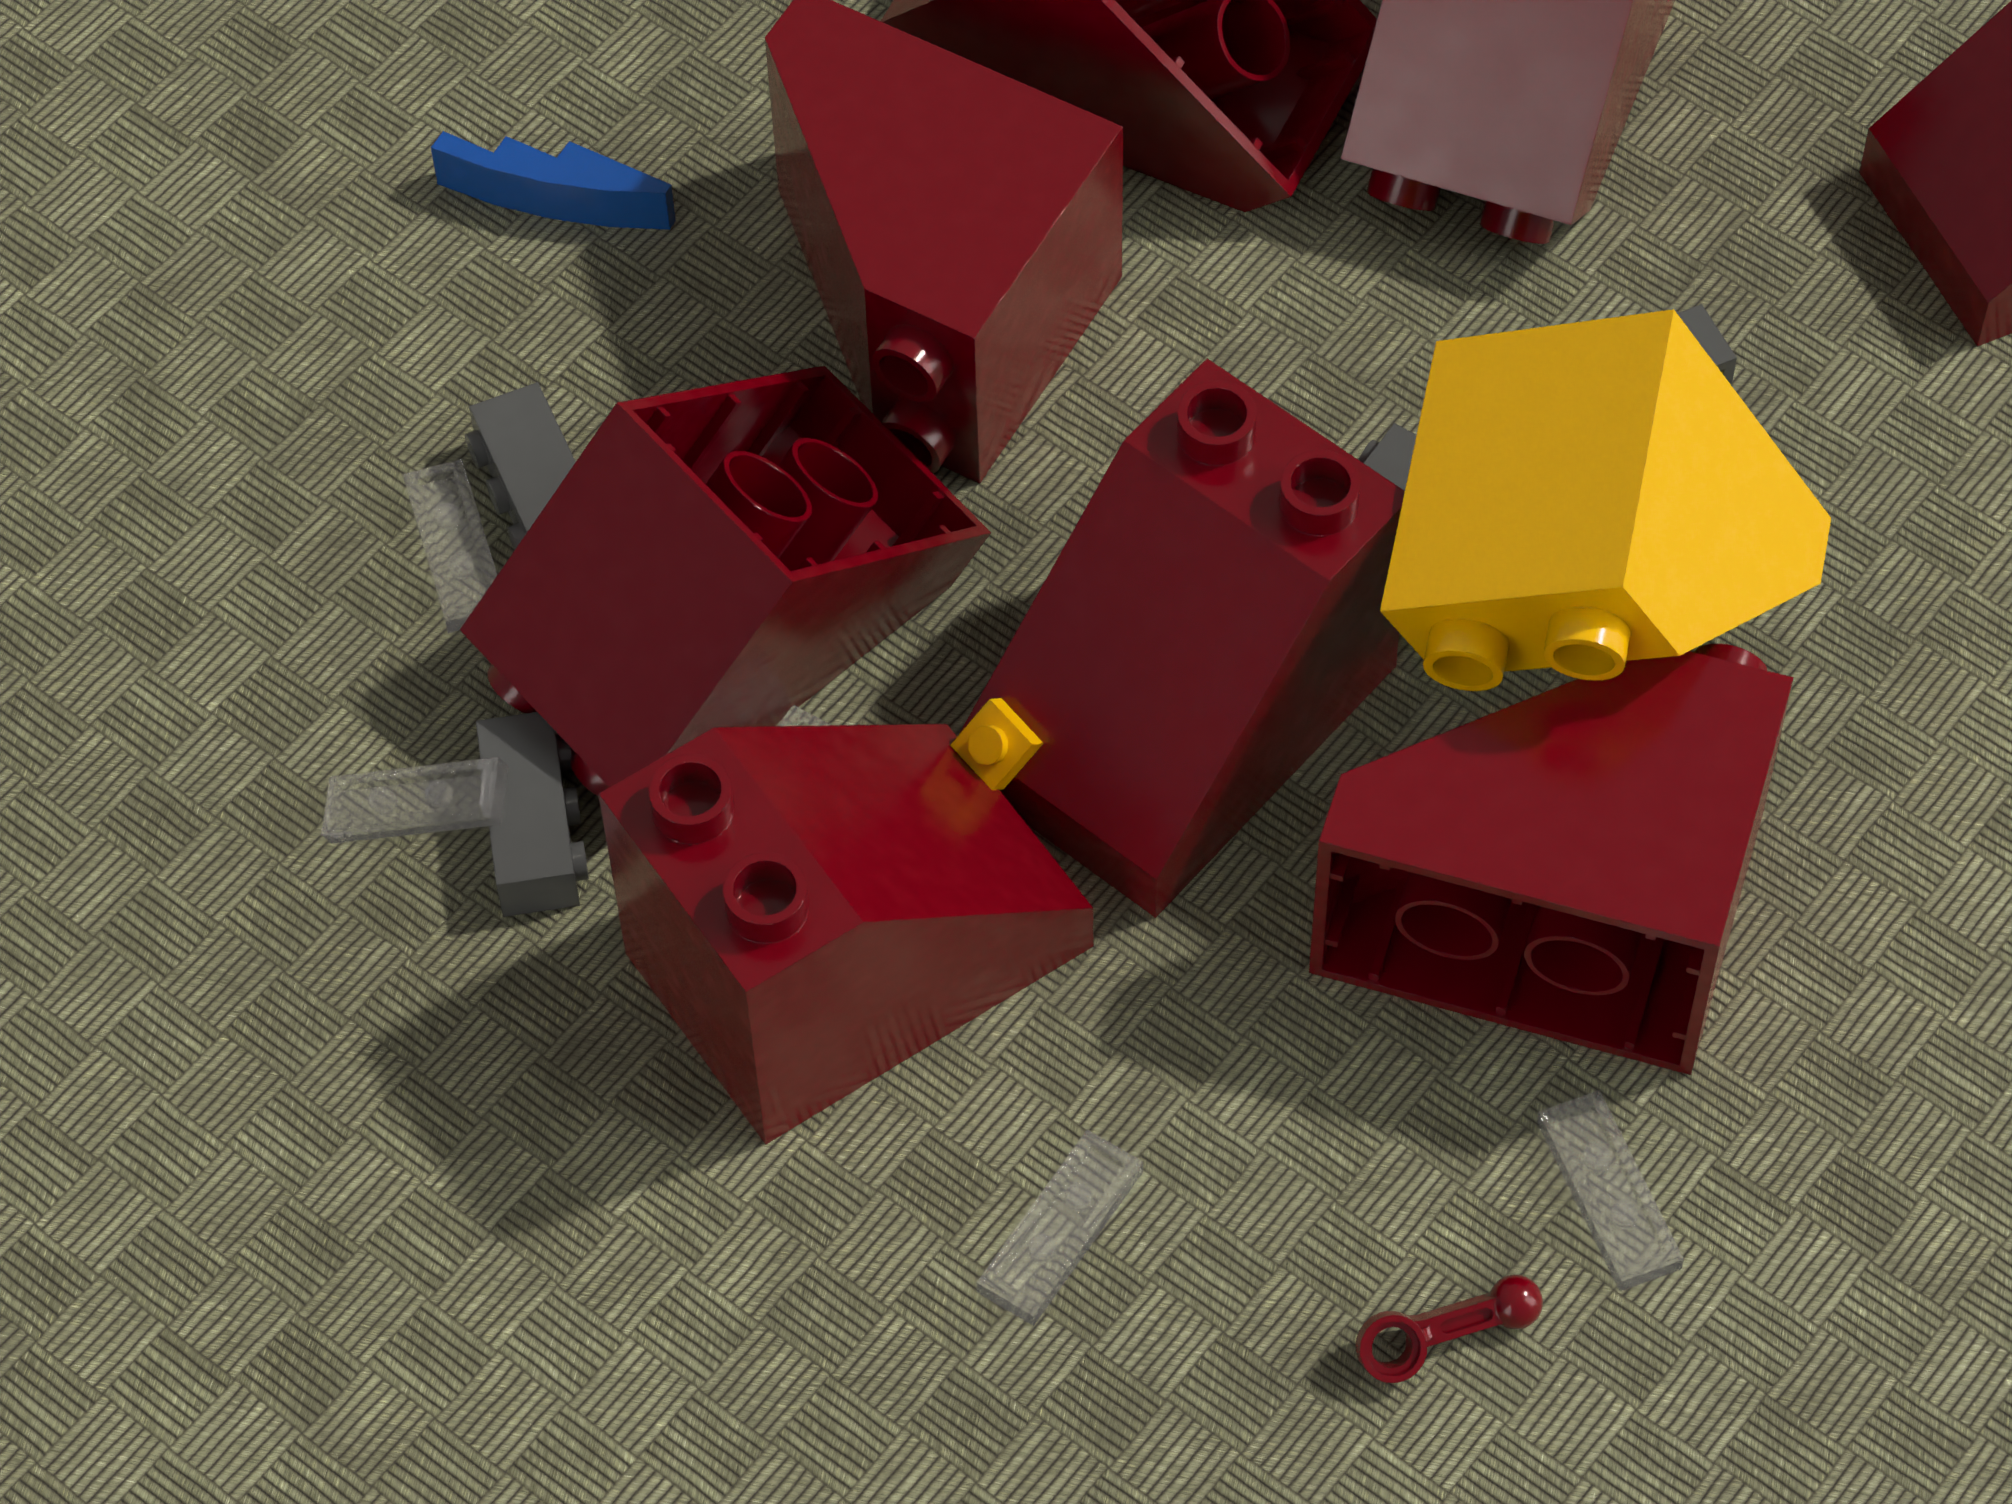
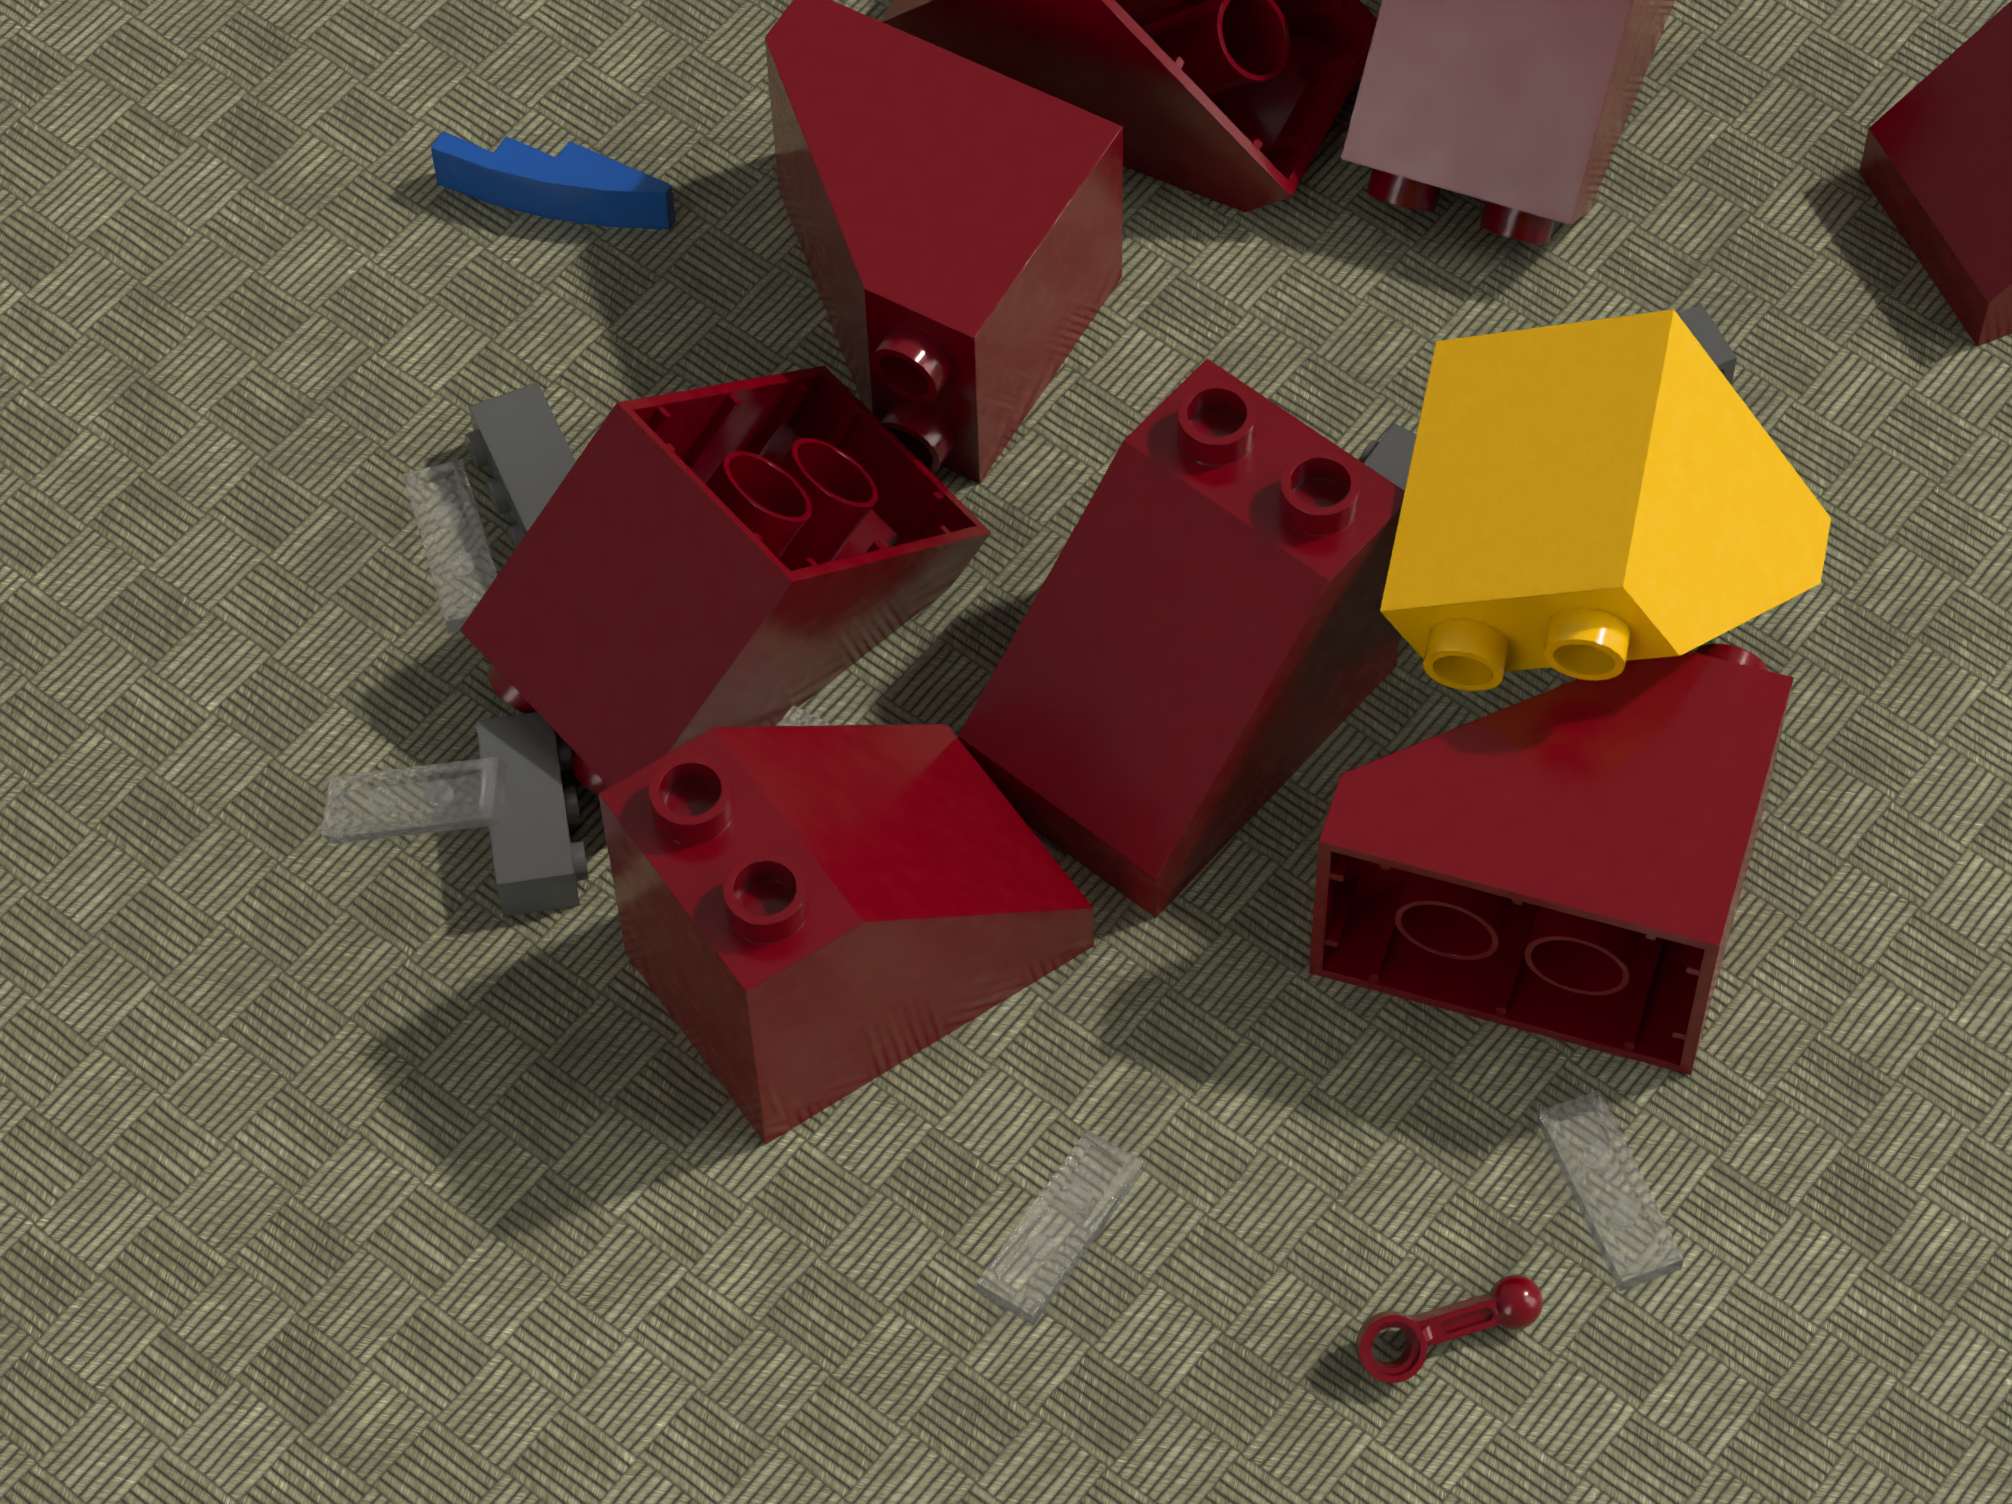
yellow plate [950,698,1043,791] -> none

